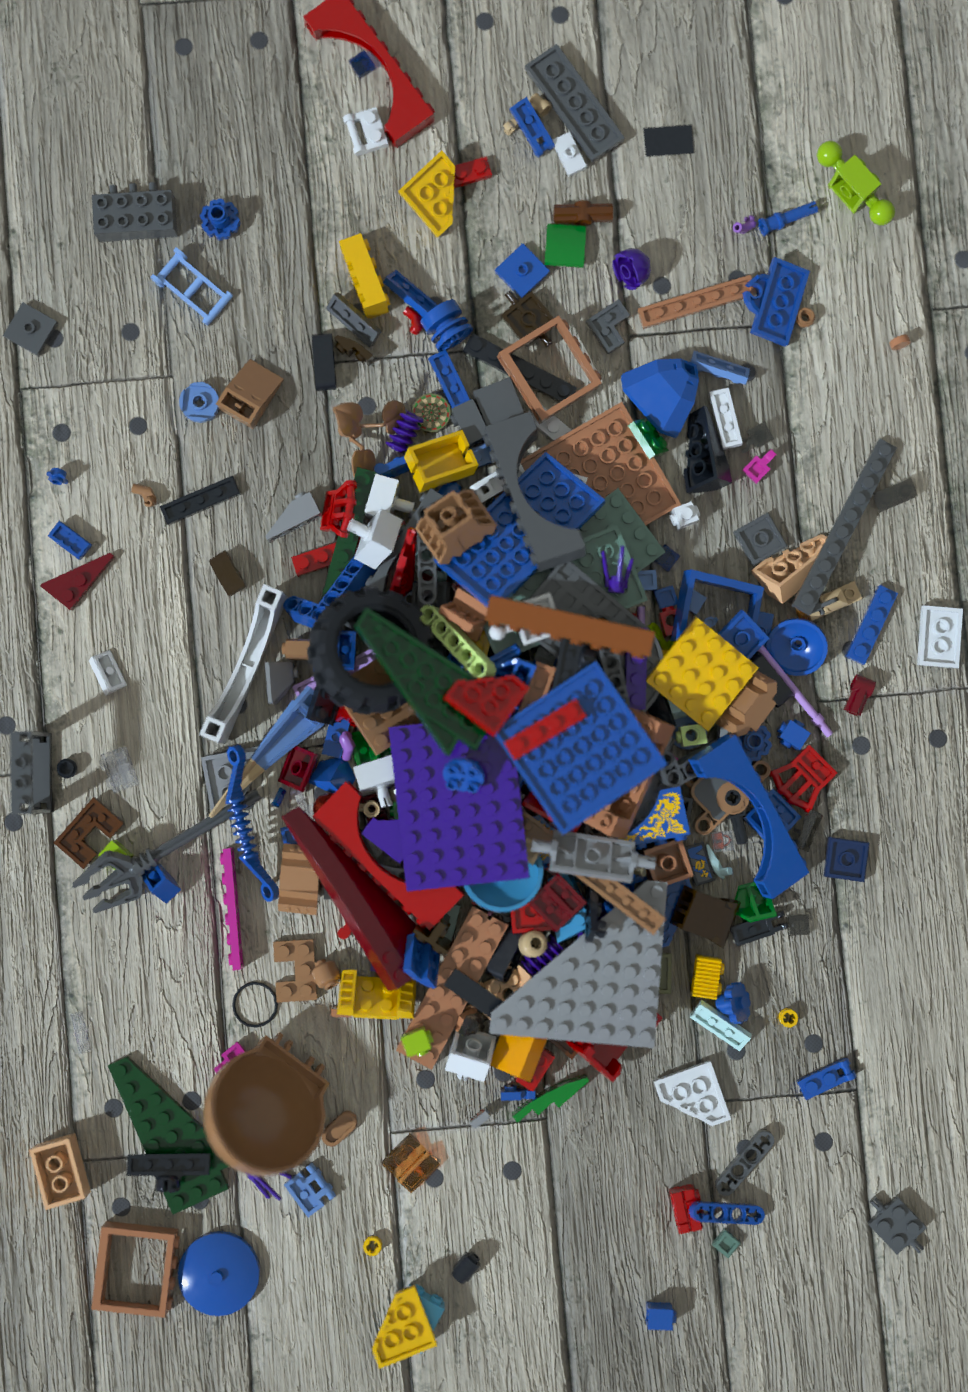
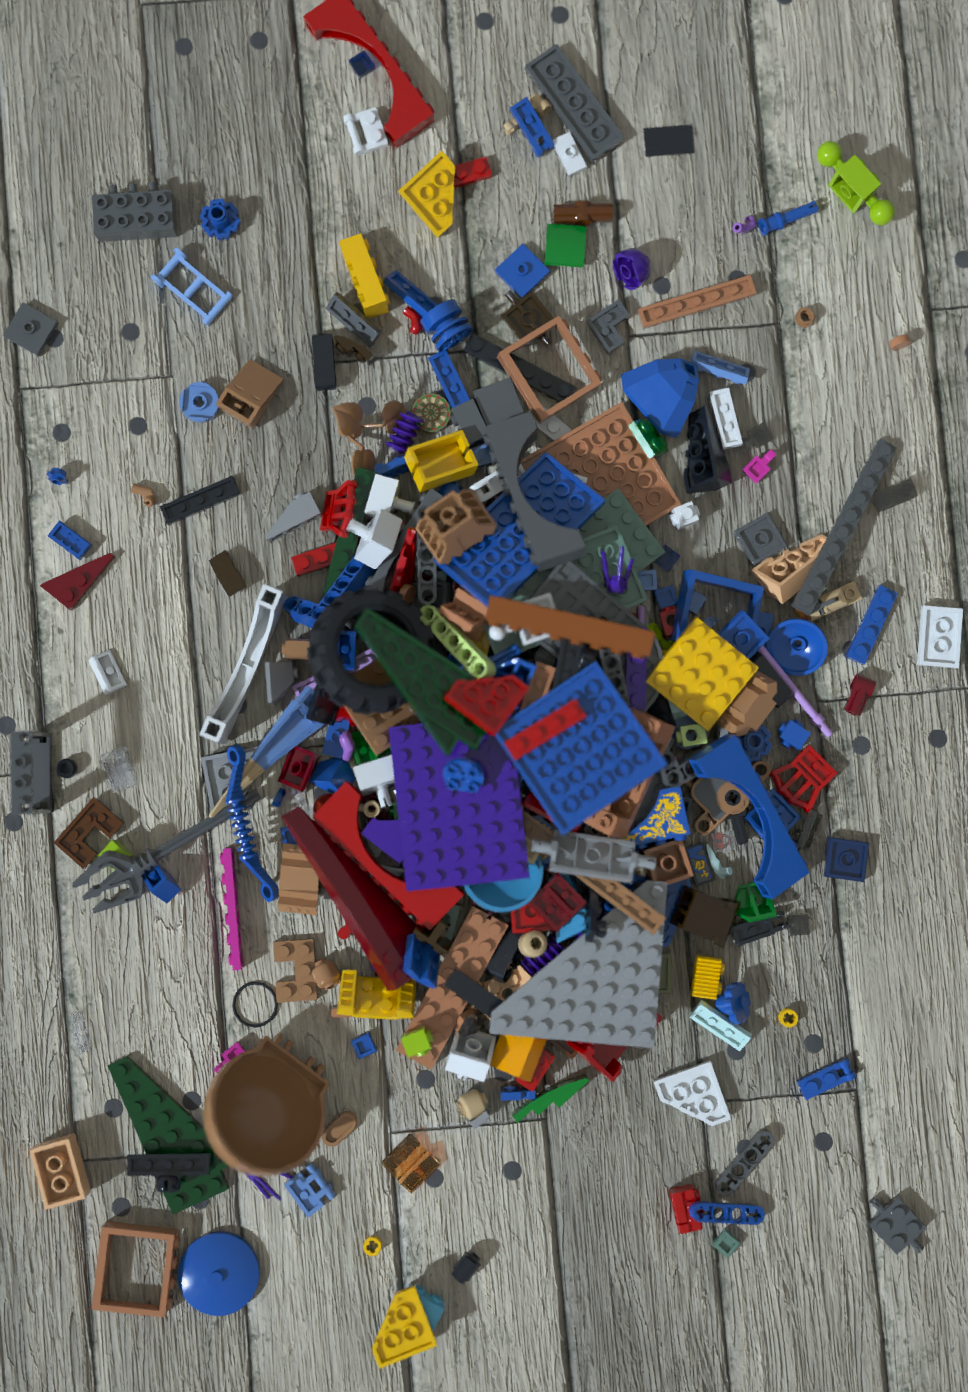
blue brick [646,1302,676,1331] -> none
blue plate [743,257,810,347] -> none
none -> blue tile [351,1032,378,1059]
none -> nougat tile [399,584,416,604]
none -> tan head [457,1089,488,1120]

